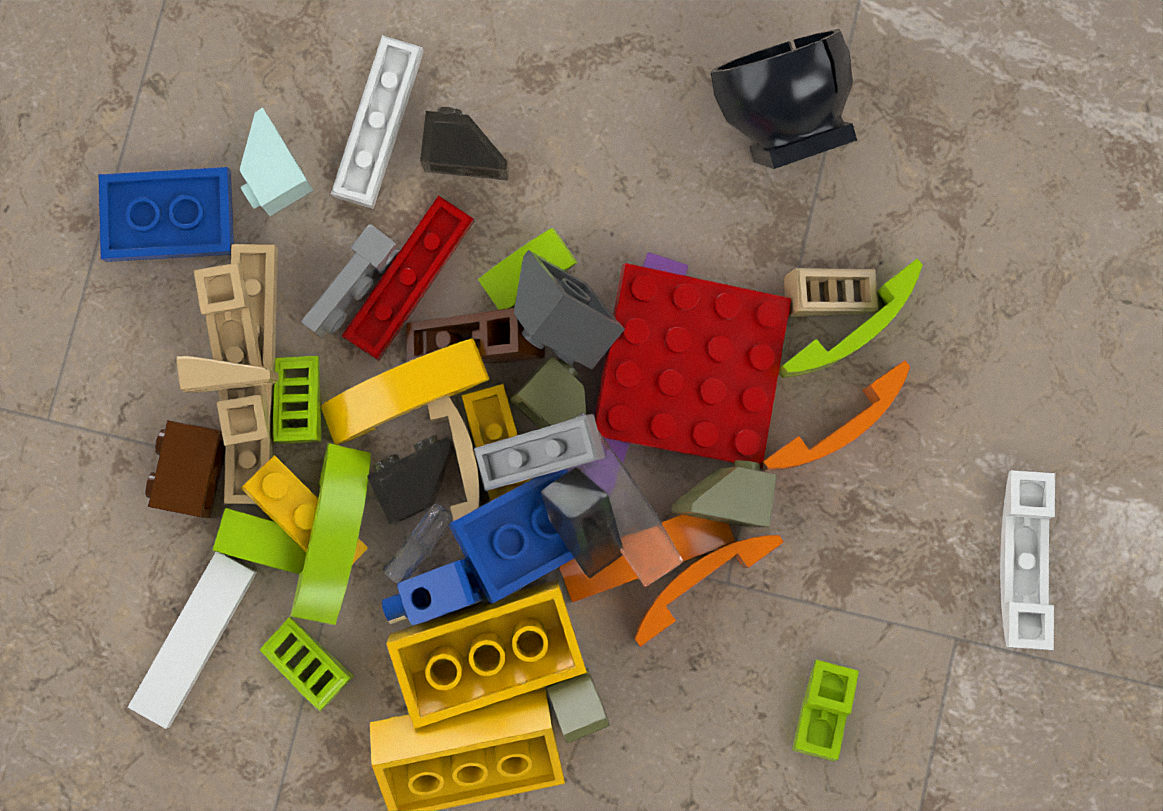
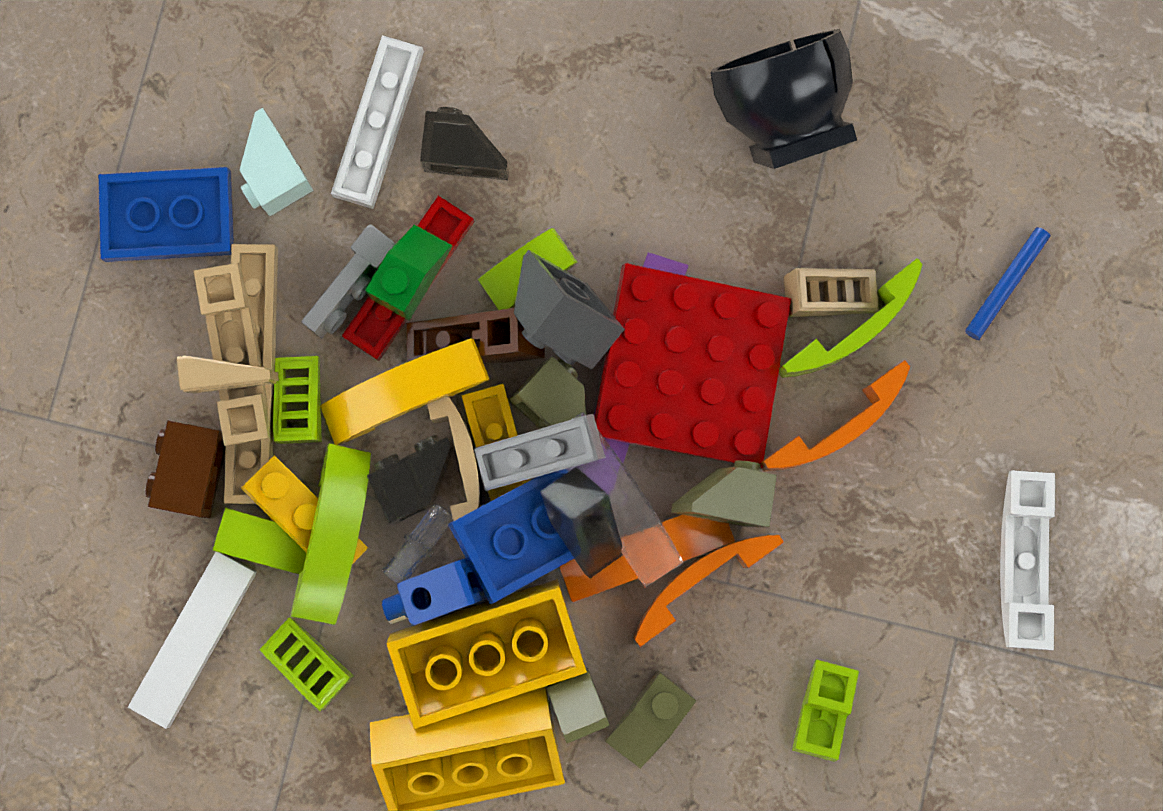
none -> green slope [365,225,452,321]
none -> olive slope [605,670,696,769]
none -> blue bar [965,227,1051,340]

